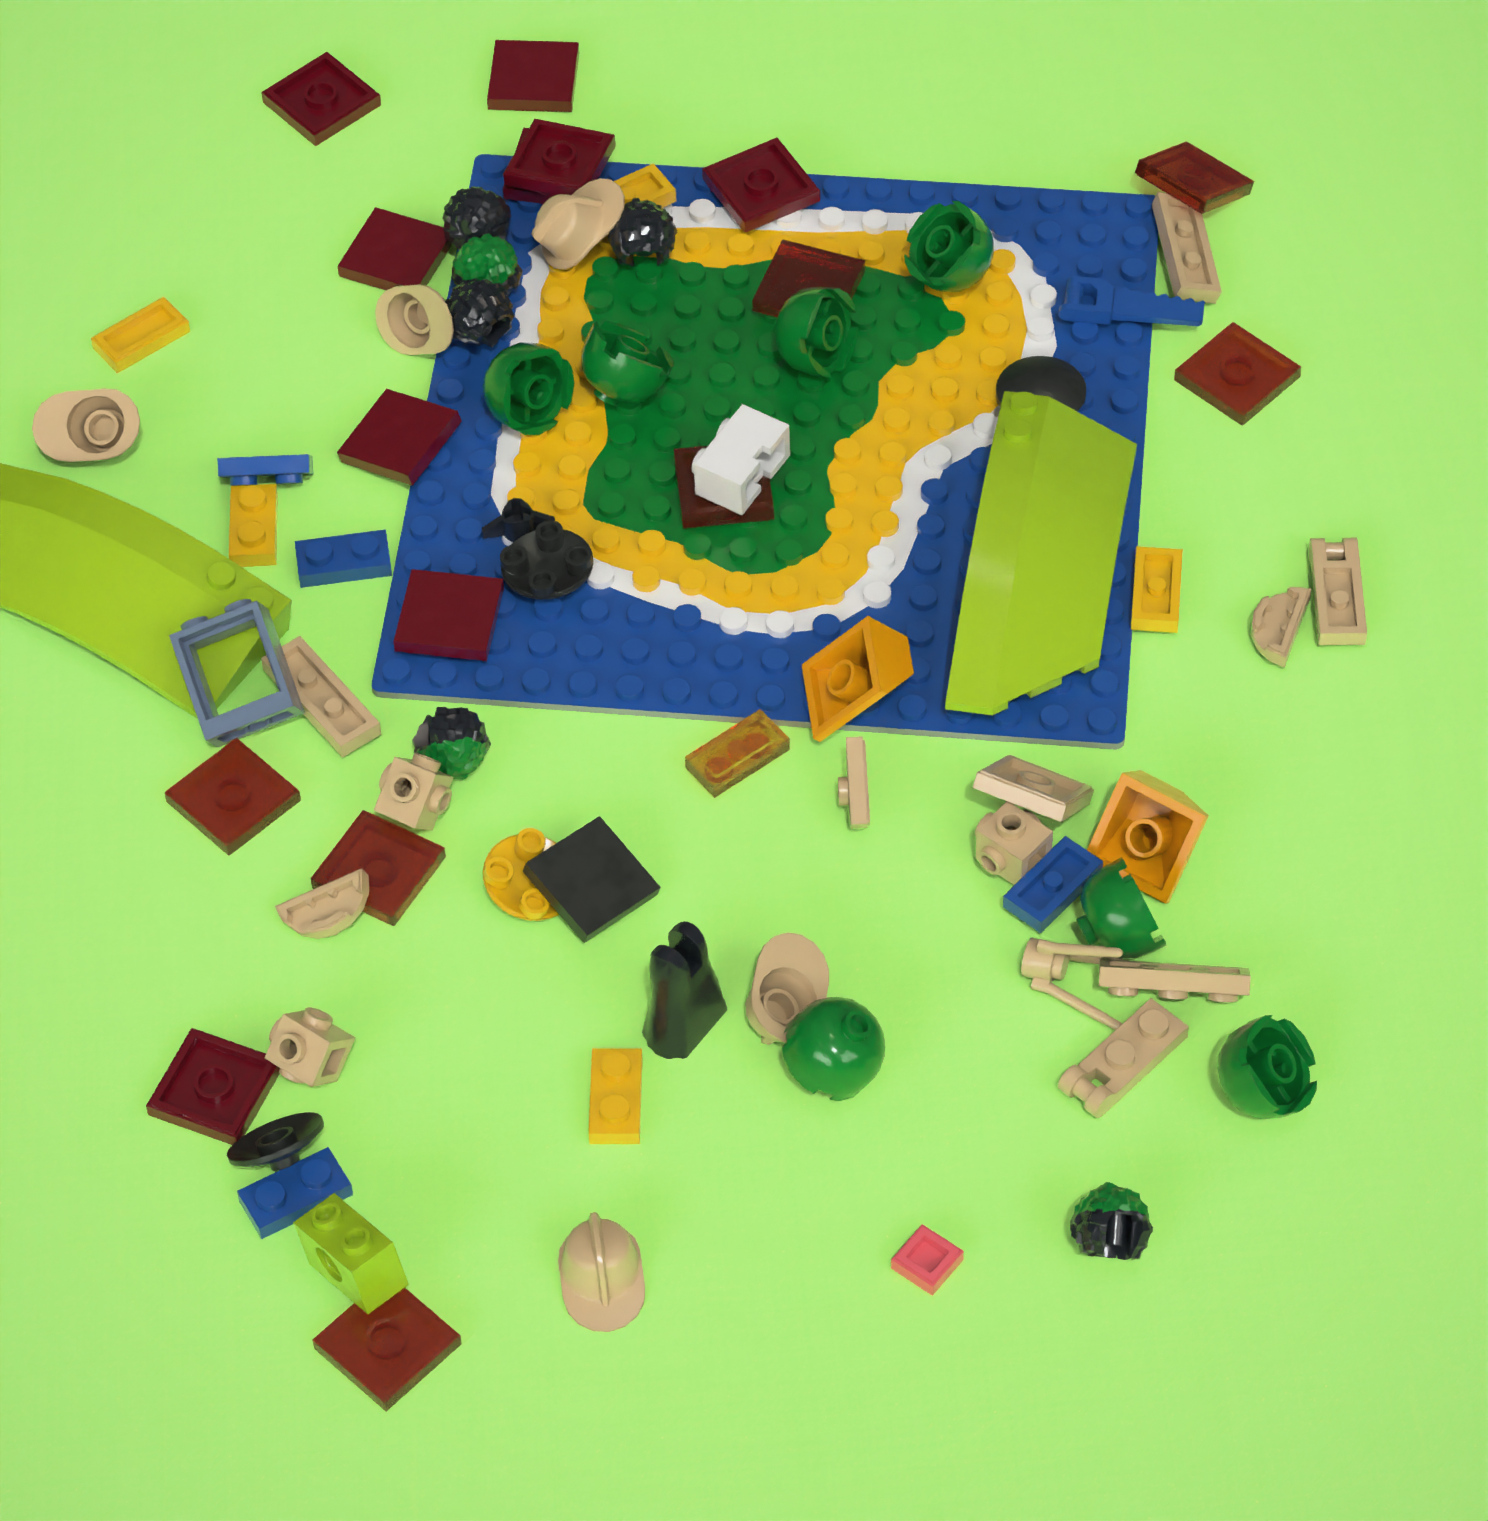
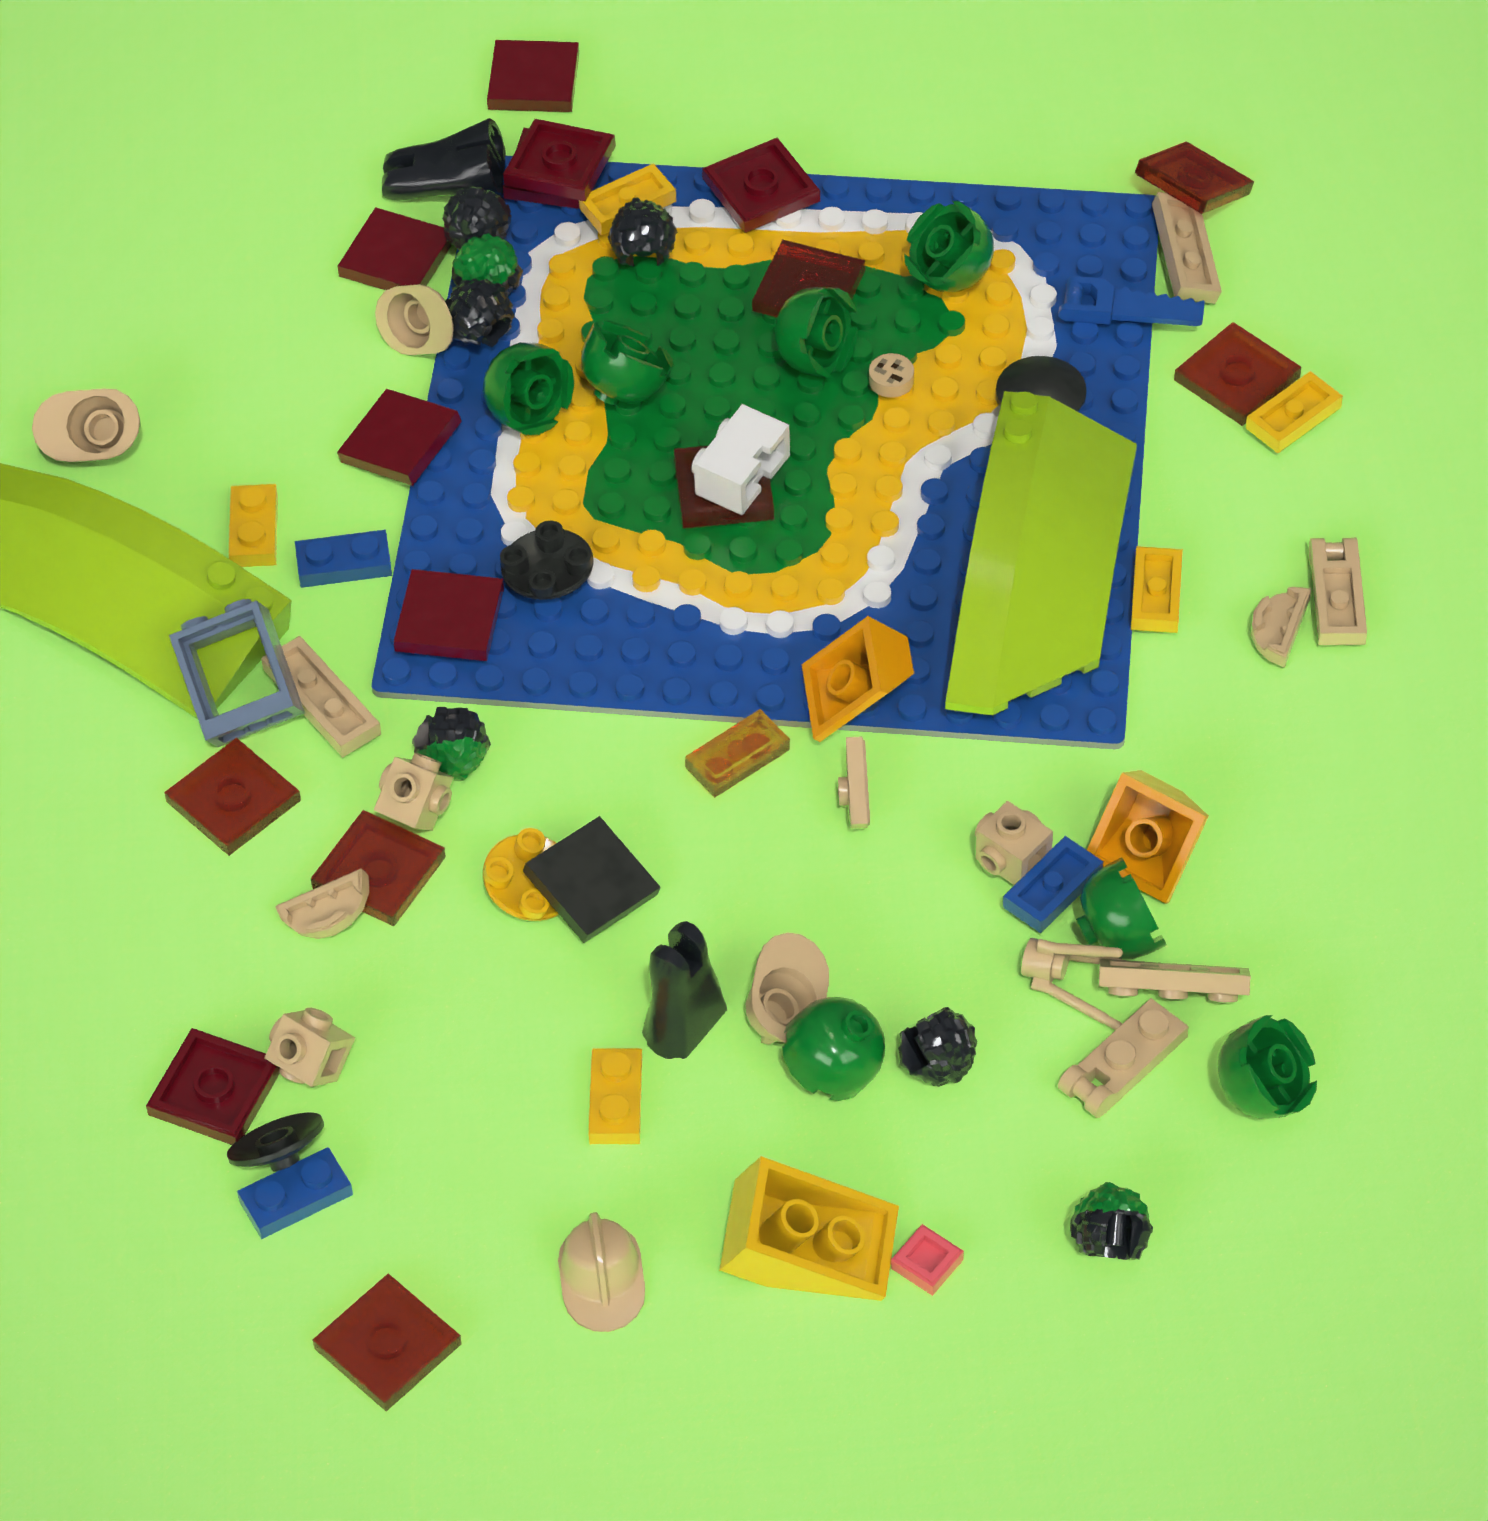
yellow tile [91,296,191,374] -> none
blue plate [217,454,314,486] -> none
dark red tile [261,52,381,147] -> none
lime brick [293,1193,409,1314] -> none
black piece [482,498,555,542] -> none
tan piece [531,178,625,270] -> none
tan tile [972,754,1095,822] -> none
none -> black piece [382,118,506,200]
none -> yellow slope [719,1156,899,1301]
none -> tan tile [869,353,914,397]
none -> black piece [898,1007,978,1087]
none -> yellow plate [1246,371,1343,453]

